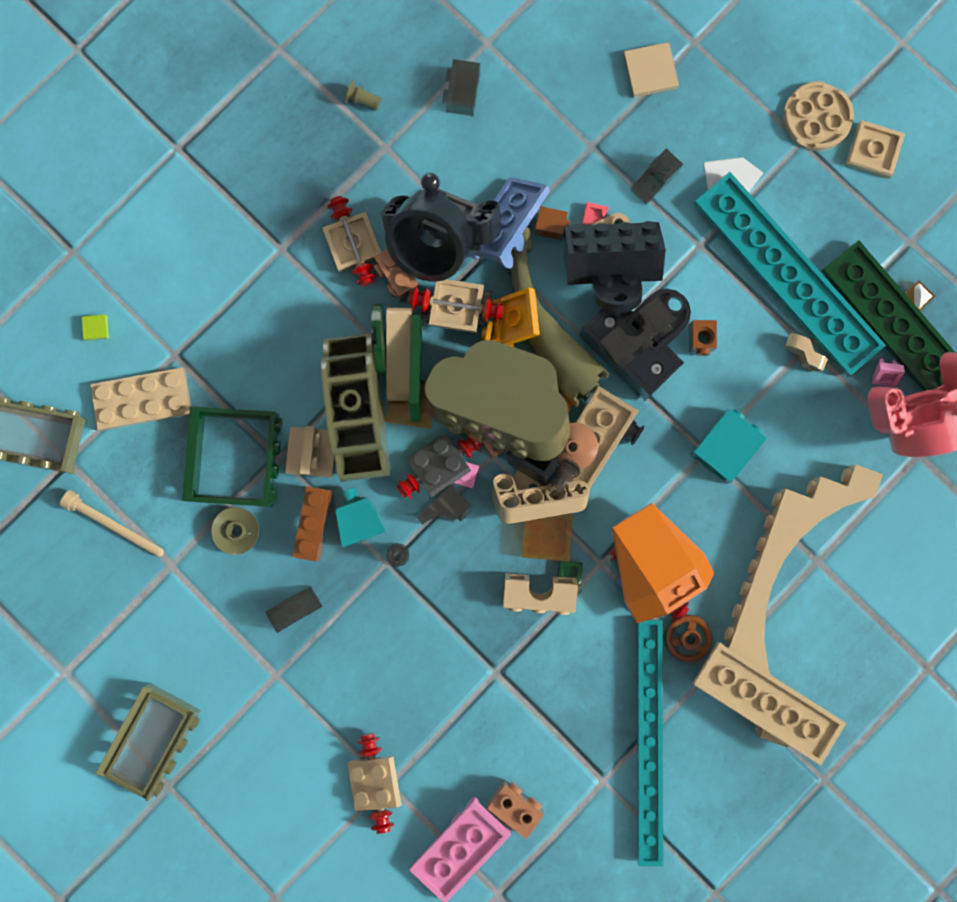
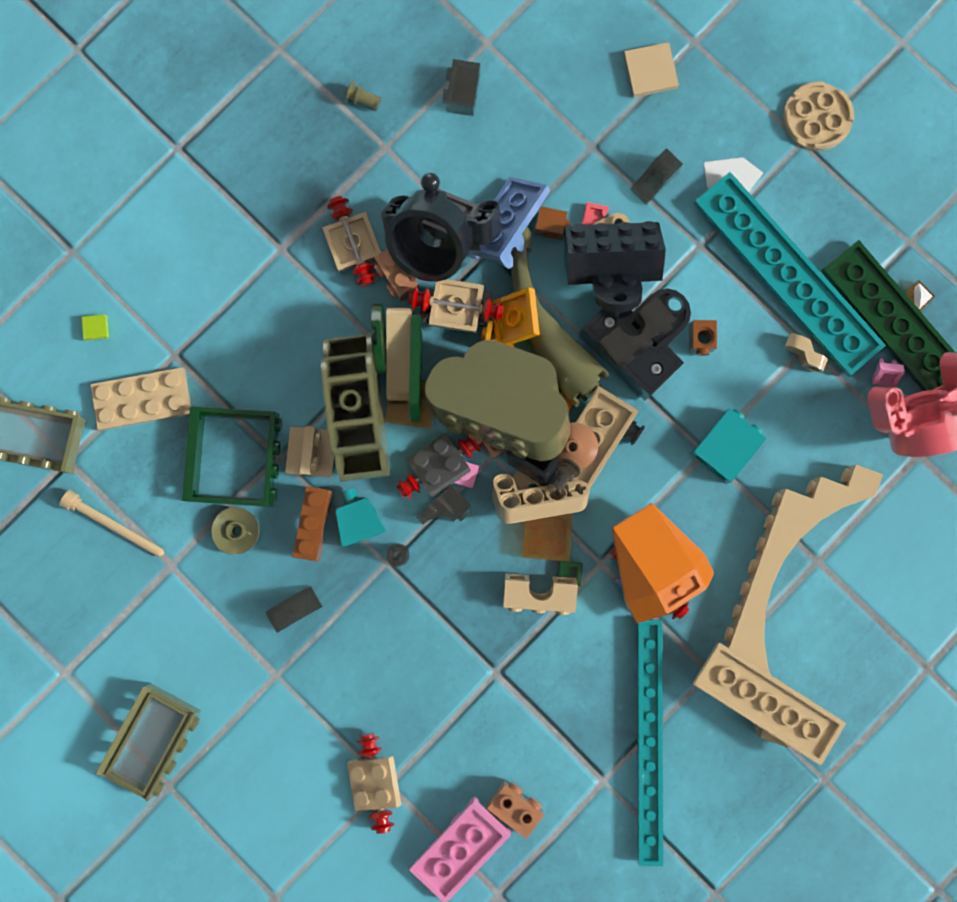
dark orange piece [665,615,713,663] -> none
tan tile [846,120,905,179] -> none

